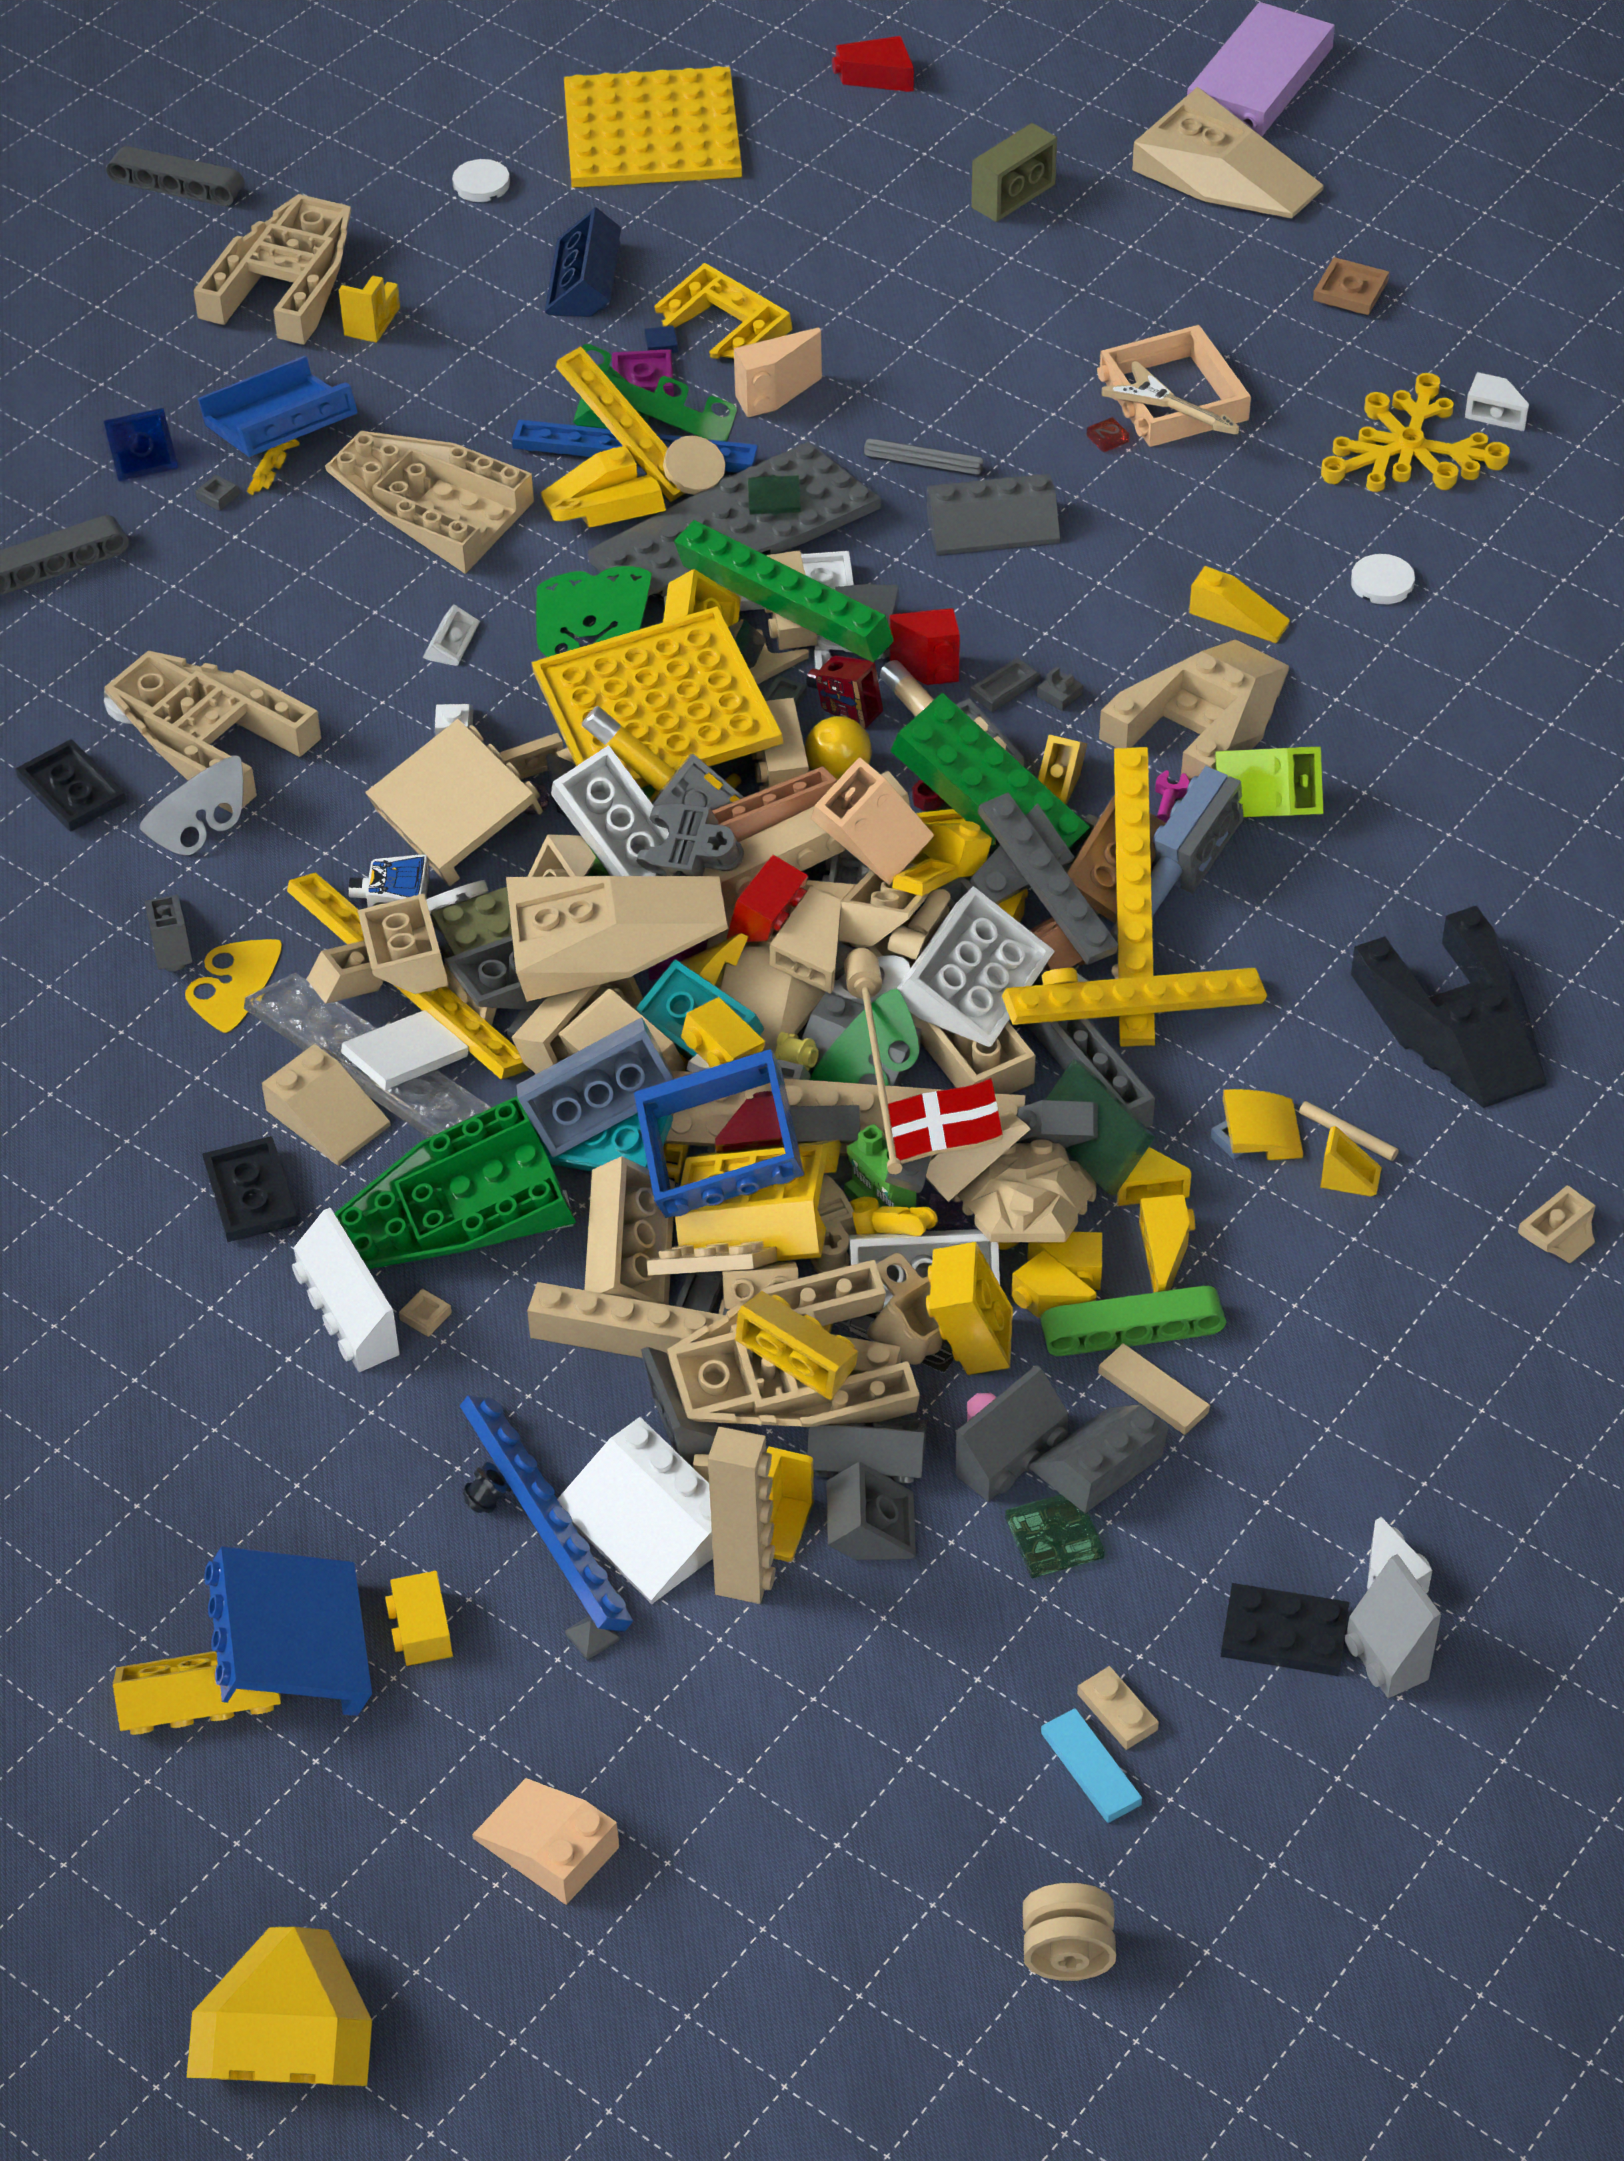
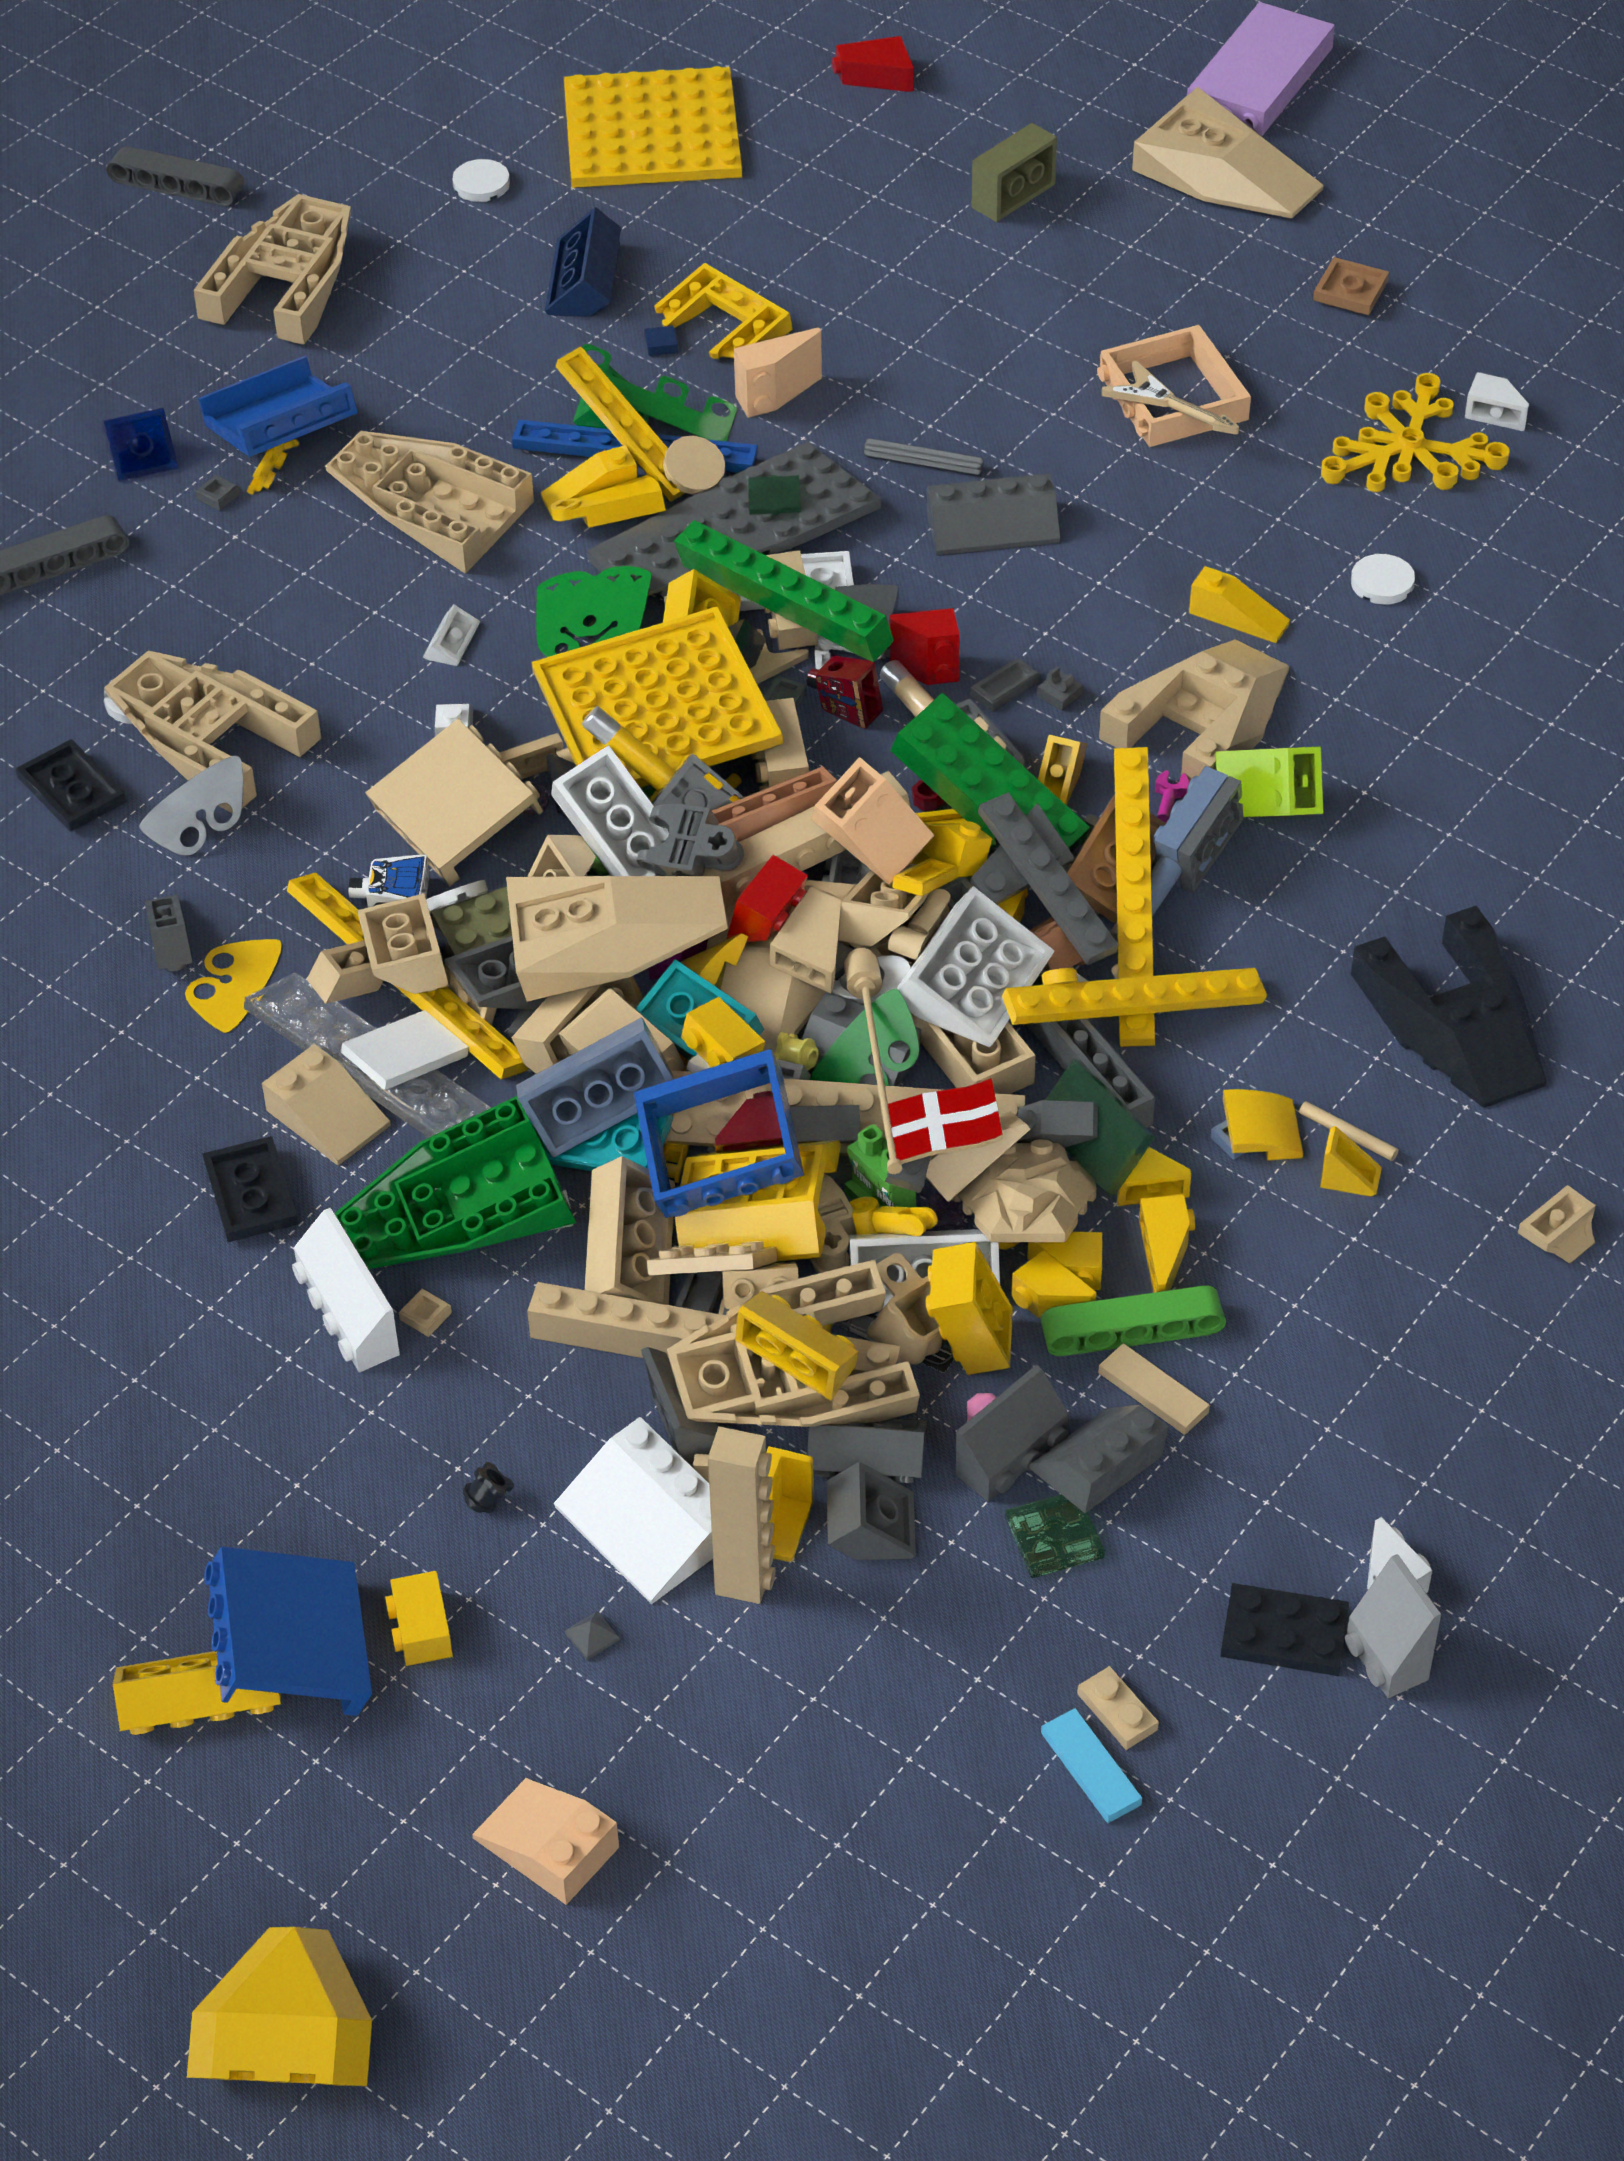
yellow panel [339,275,400,343] -> none
blue plate [460,1395,634,1632] -> none
magenta tile [612,349,674,396] -> none
yellow piece [804,716,872,781] -> none
tan wheel [1022,1883,1116,1981] -> none
clear red tile [1087,417,1129,452] -> none

